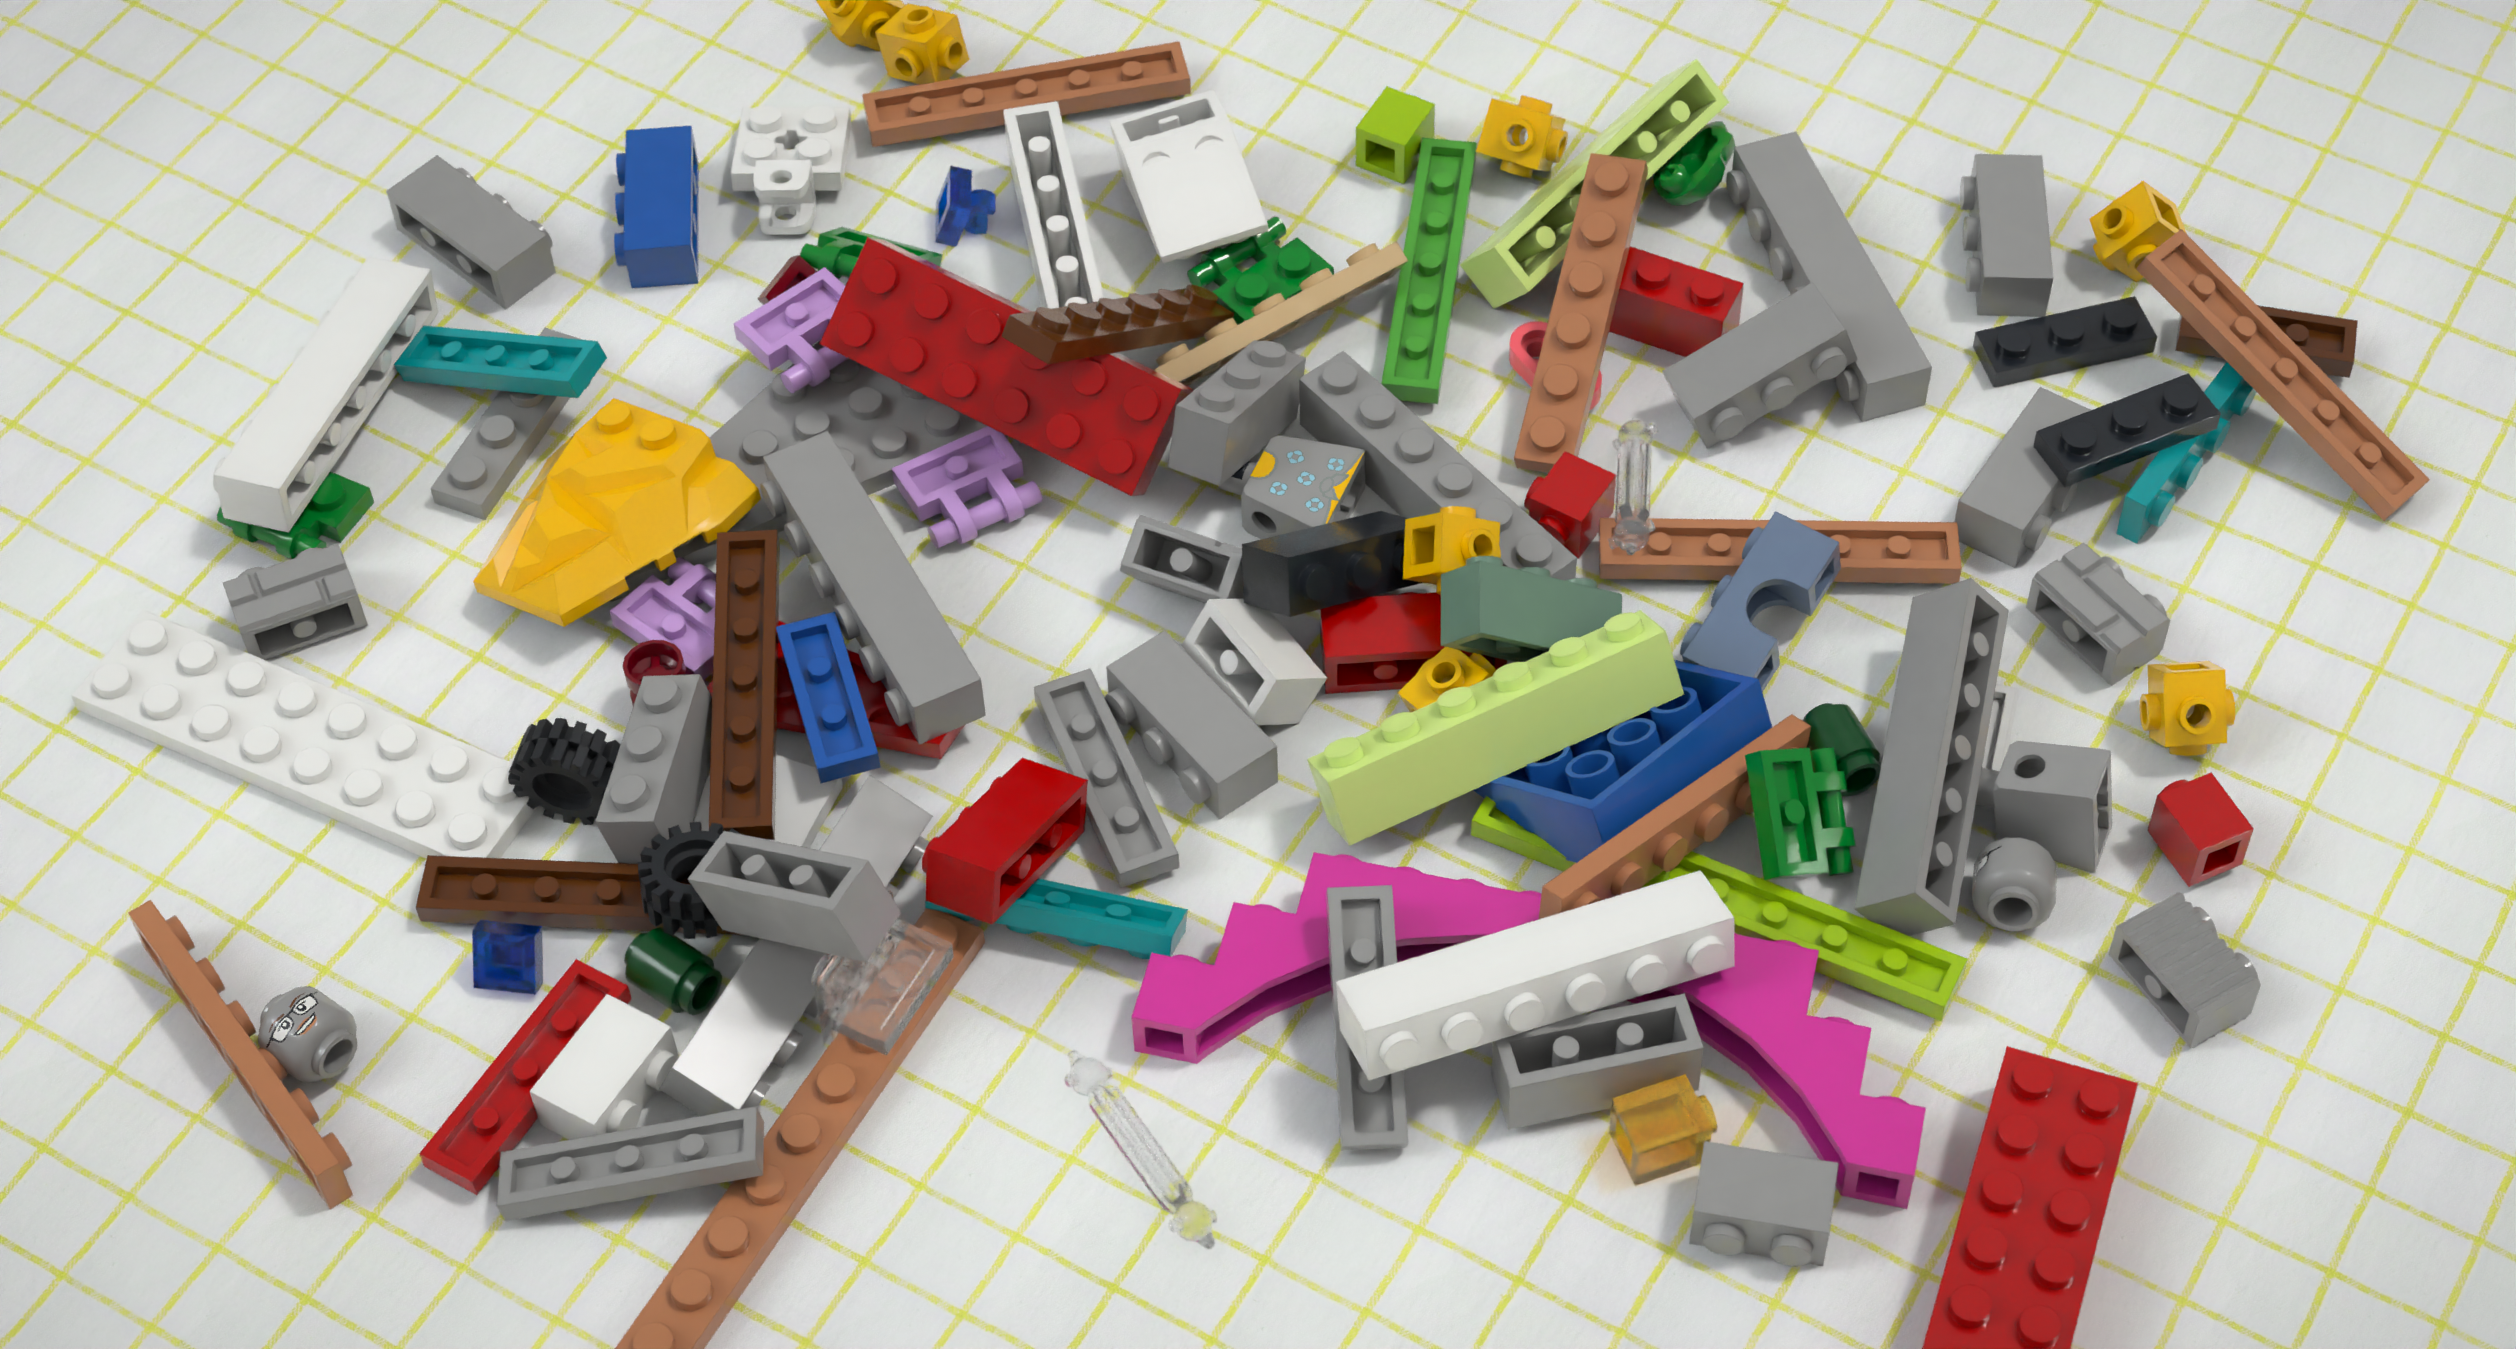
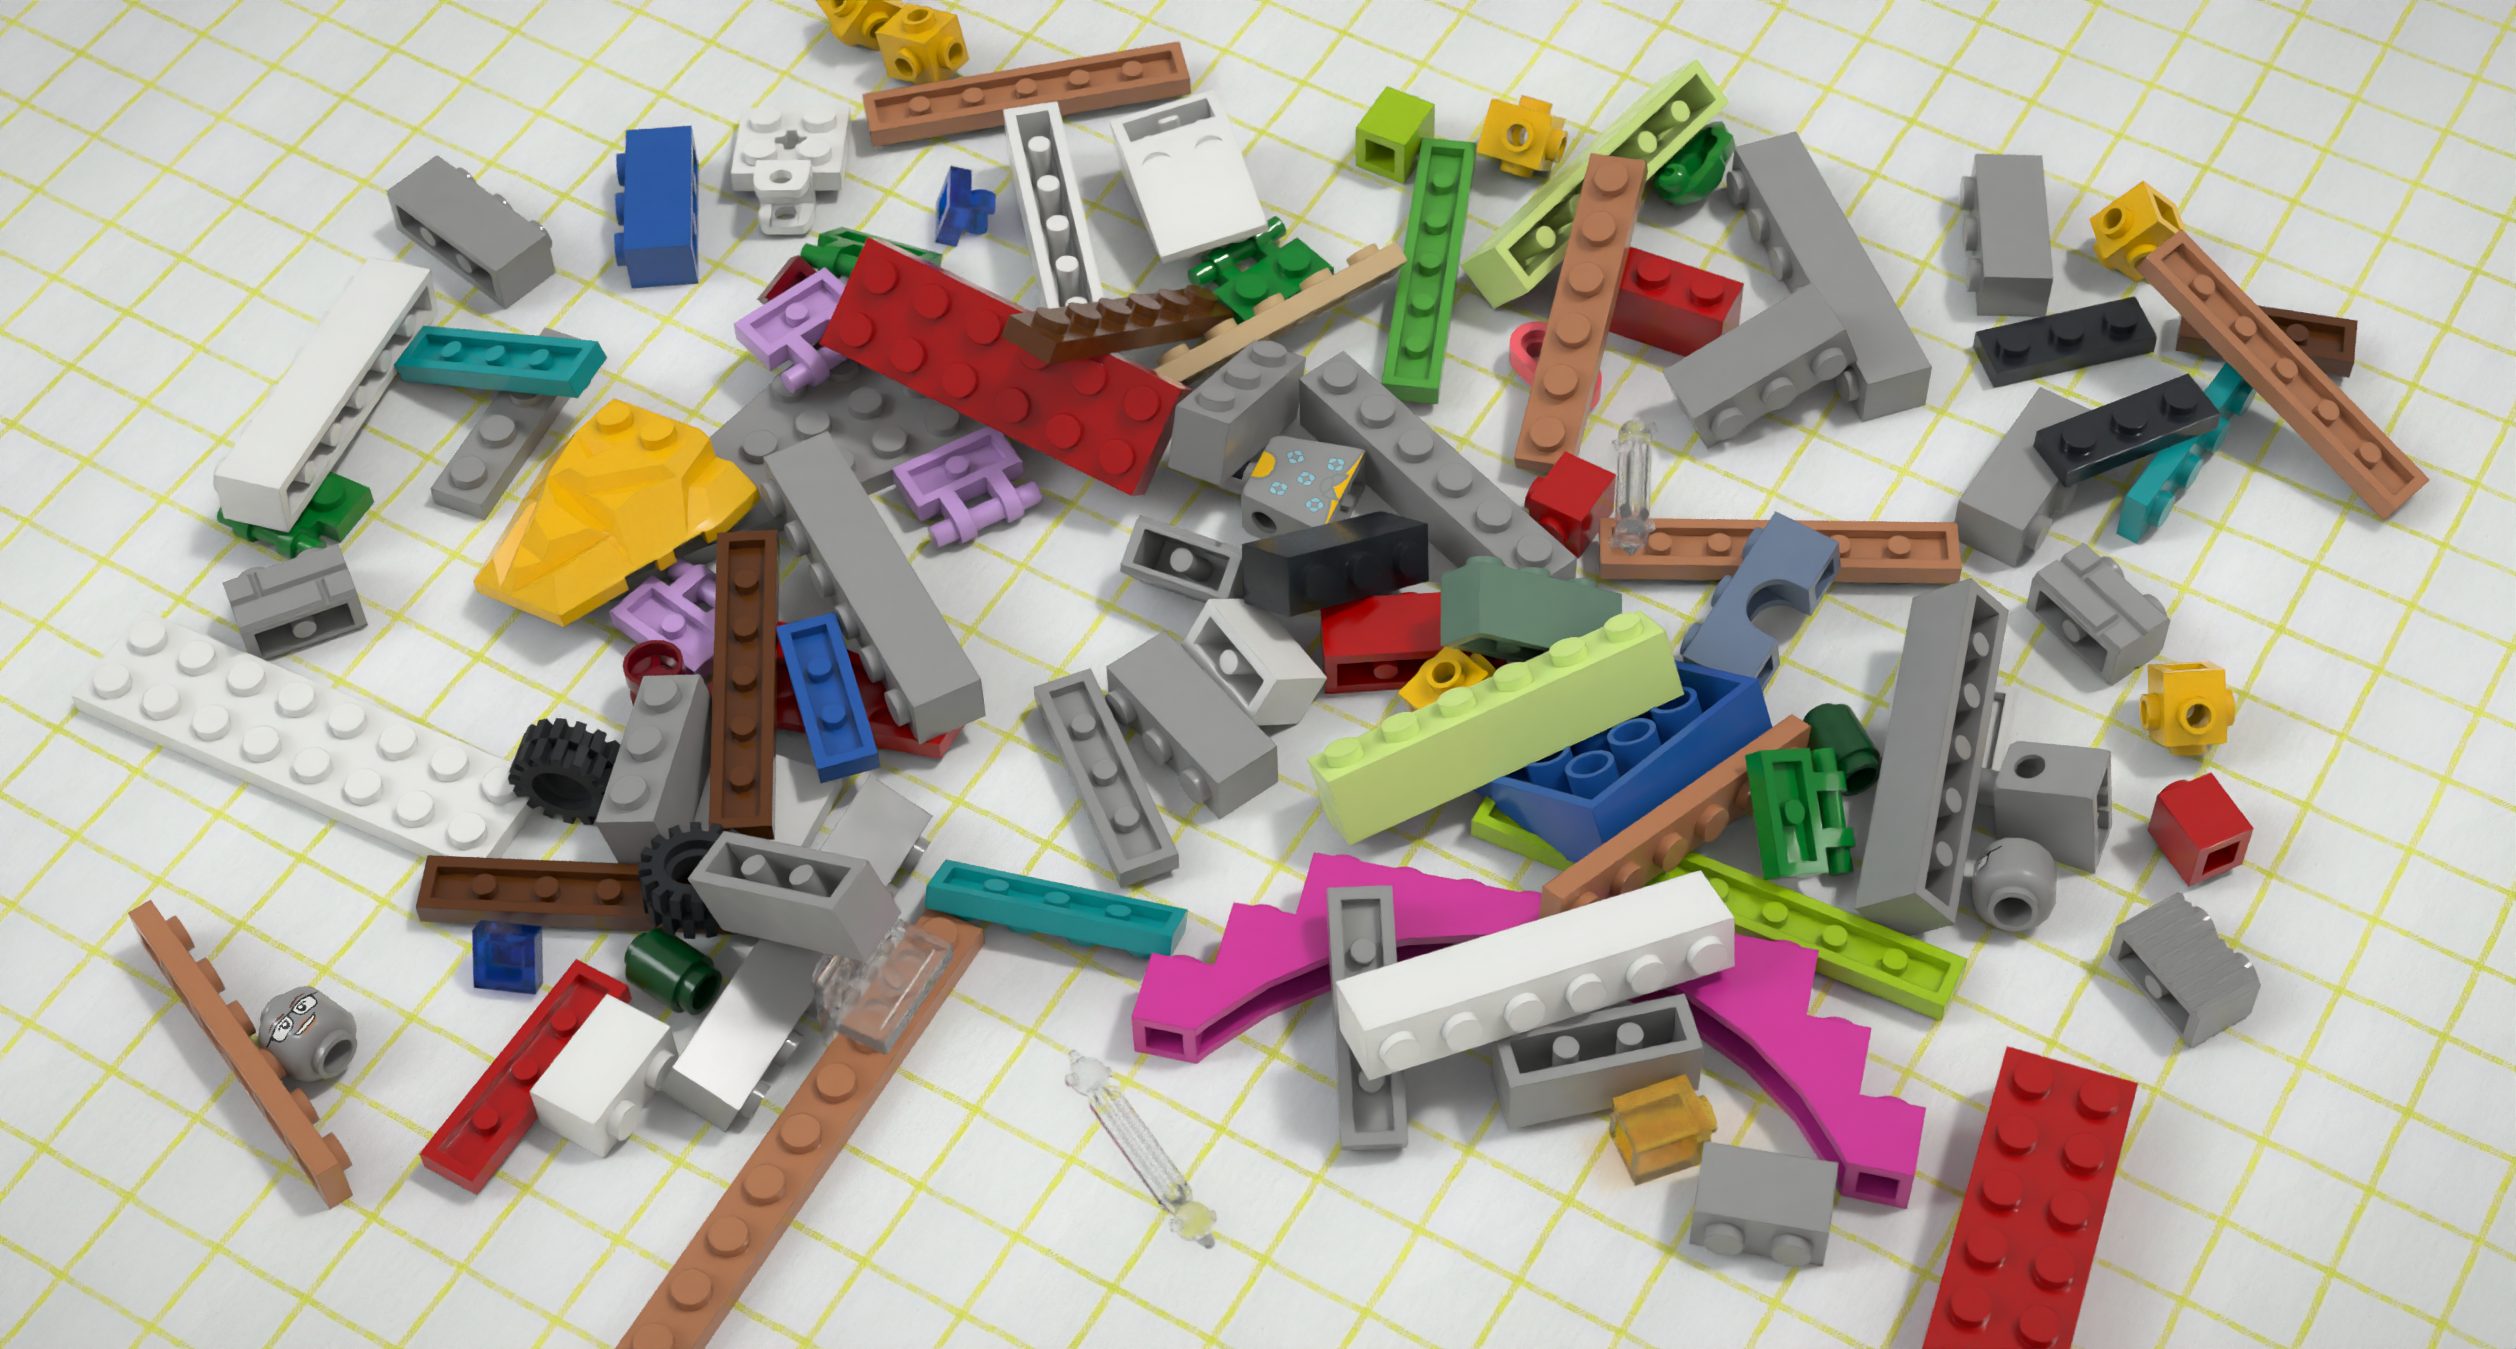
light grey plate [497,1106,764,1221] -> none
red brick [922,757,1088,925] -> none
yellow brick [1403,506,1501,595] -> none

